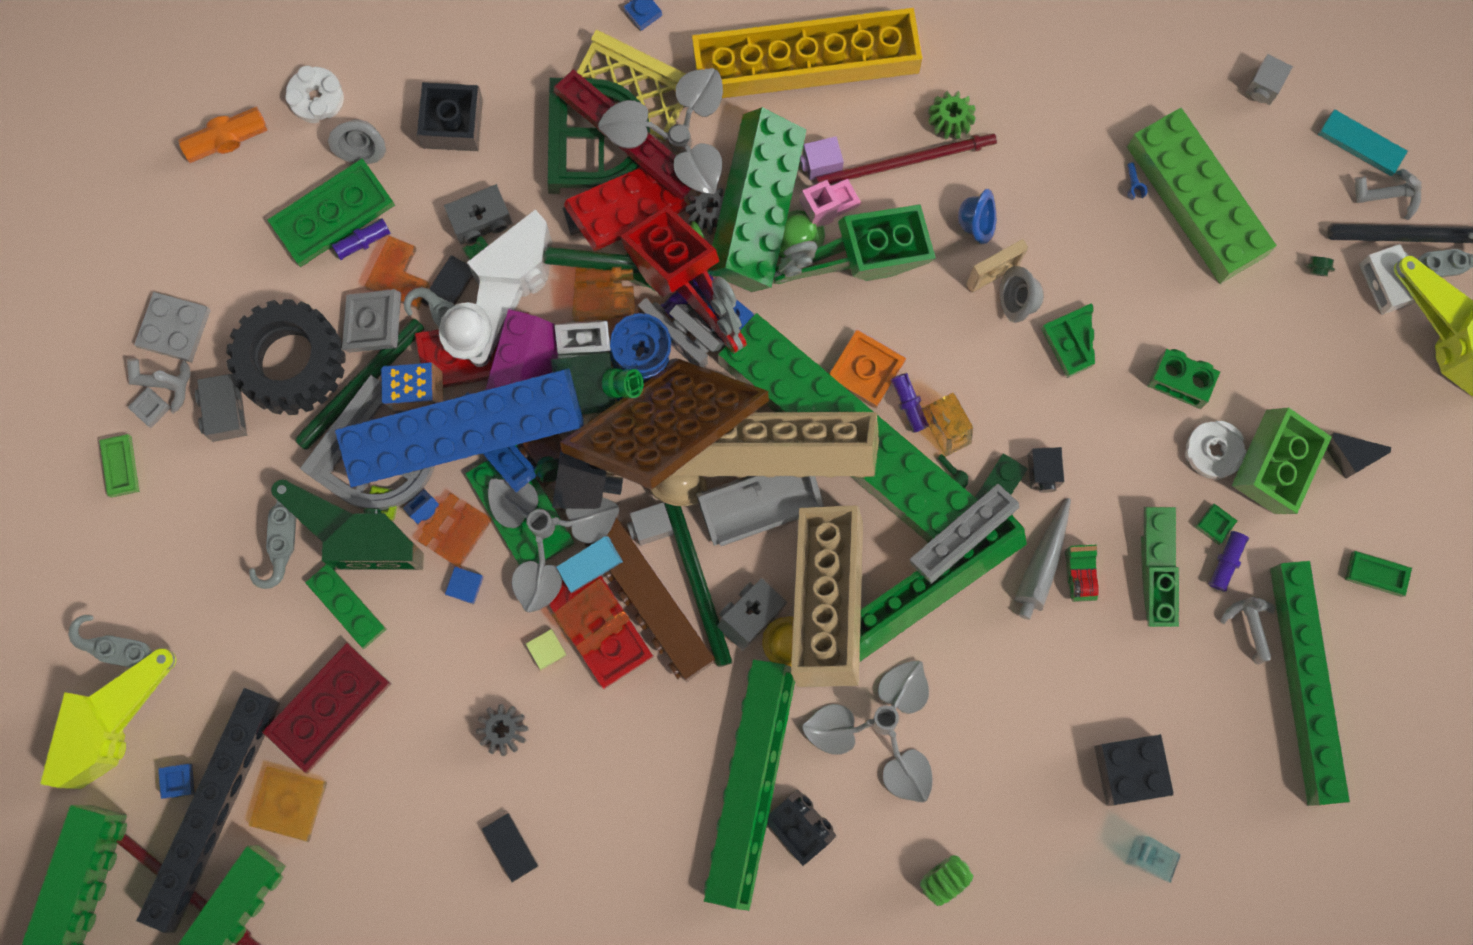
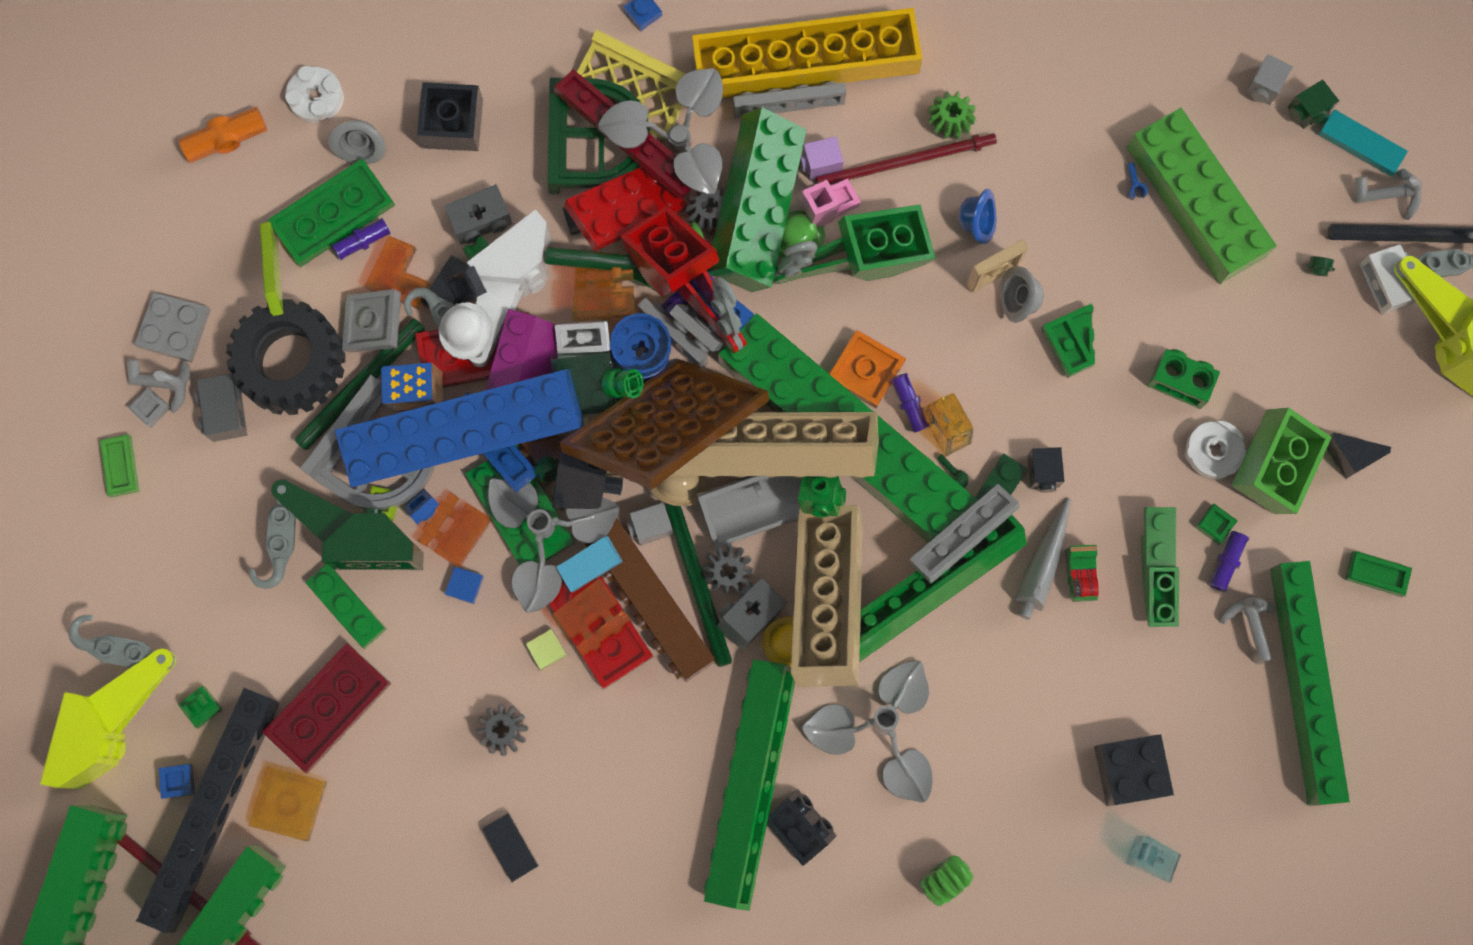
none -> green tile [178,686,223,729]
none -> lime tile [259,222,283,316]
none -> black tile [447,266,487,304]
none -> dark grey gear [702,543,753,594]
none -> light grey plate [734,81,846,118]
none -> green brick [798,476,846,518]
none -> dark green brick [1287,79,1339,129]

